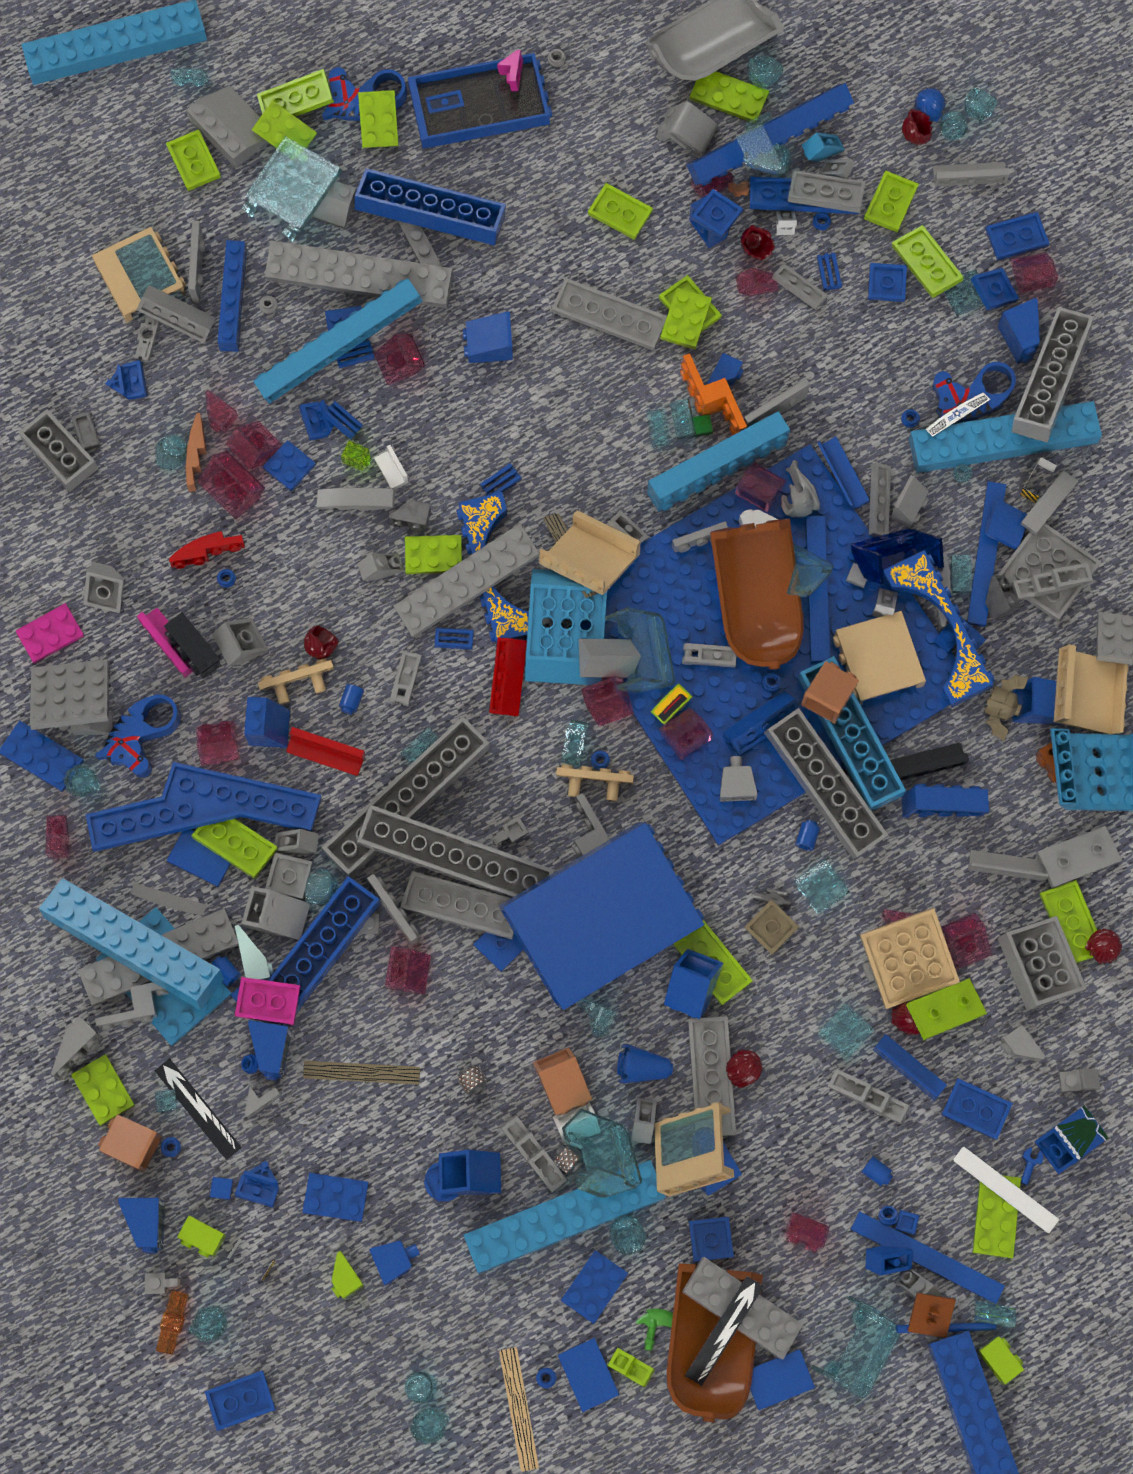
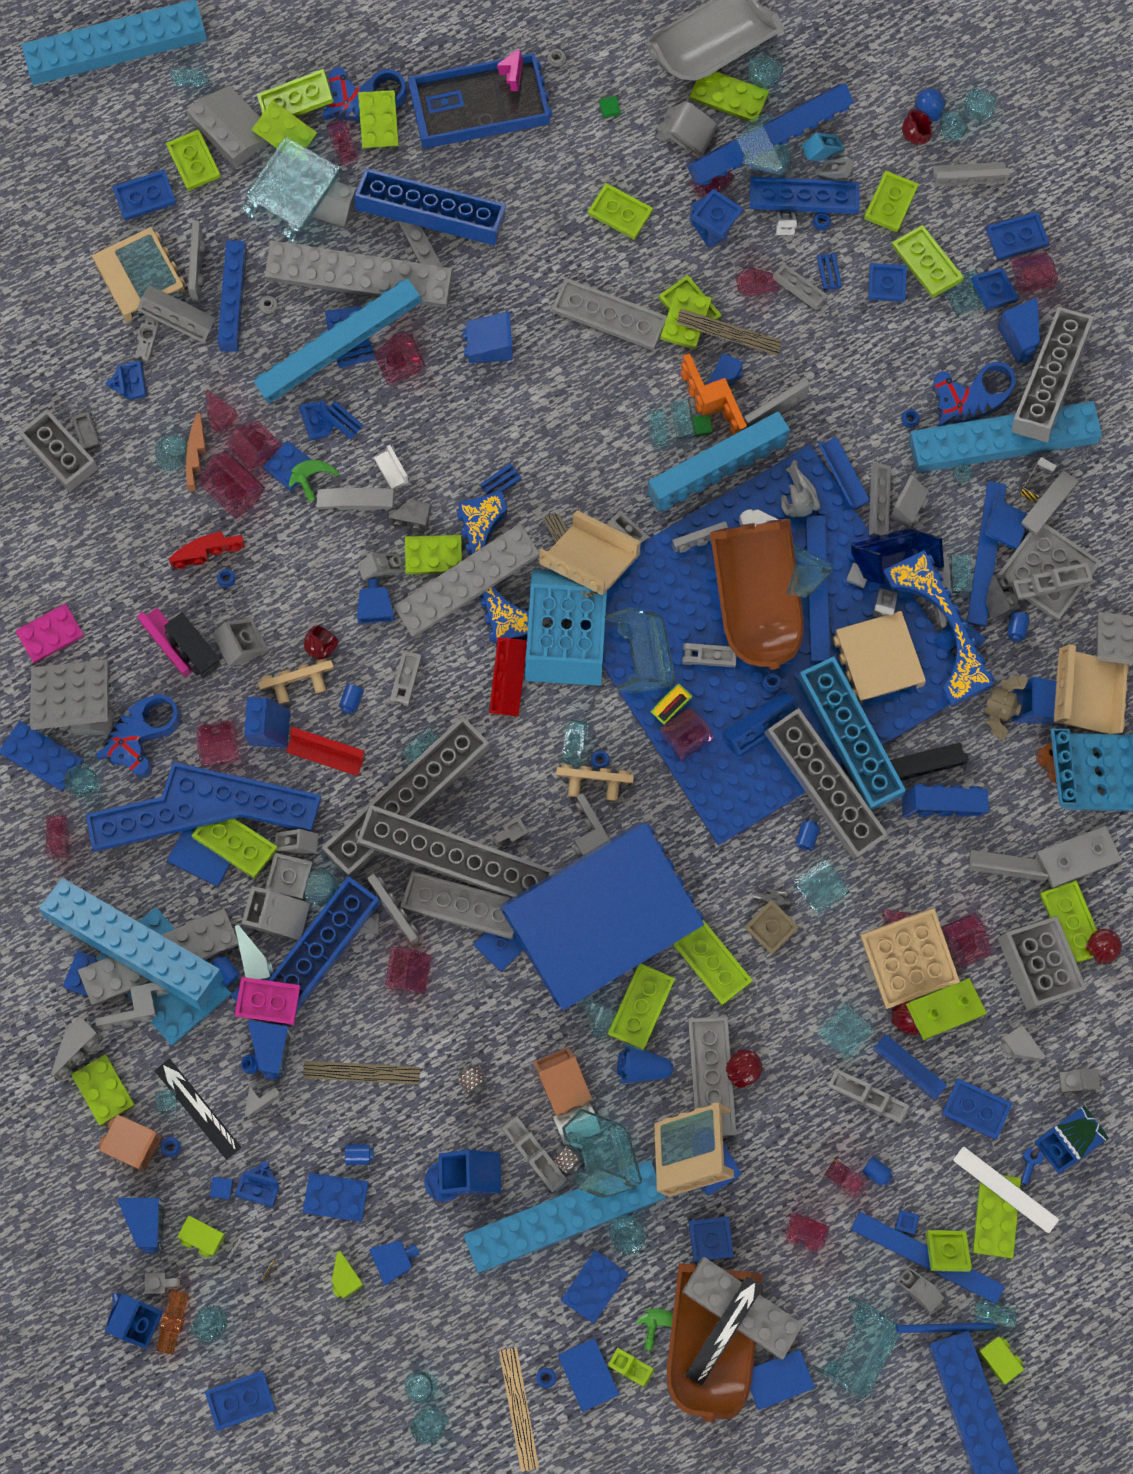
light grey slope [83,562,124,613] -> none
light grey sticker [131,883,206,915] -> none
clear neon green brick [341,441,372,471] -> none
blue tile [434,628,474,650] -> none
light grey slope [578,639,641,678] -> none
clear pink slope [581,676,634,727] -> none
light grey slope [631,1098,657,1144] -> none
blue slope [664,949,723,1019] -> none
light grey torso [719,756,757,802] -> none
nougat piece [728,181,749,197] -> none
clear pink slope [735,463,787,512] -> none
dark red hair [740,225,775,260] -> none
light grey plate [788,170,866,213] -> none
nougat slope [801,661,859,724] -> none
blue slope [865,1246,913,1276] -> none
blue plate [878,1206,899,1226] -> none
dark orange piece [907,1293,956,1338] -> none
white sticker [926,393,990,436] -> none
none -> blue wing [62,951,97,997]
none -> blue piece [105,1293,164,1350]
none -> blue plate [113,170,176,221]
none -> bright green piece [289,460,339,502]
none -> clear pink slope [326,120,358,165]
none -> blue brick [345,1144,374,1165]
none -> blue torso [357,578,394,624]
none -> green tile [599,96,621,118]
none -> lime plate [608,963,675,1050]
none -> dark tan sticker [677,309,781,355]
none -> clear pink slope [824,1158,868,1200]
none -> lime plate [925,1230,972,1272]
none -> blue brick [1007,612,1030,642]

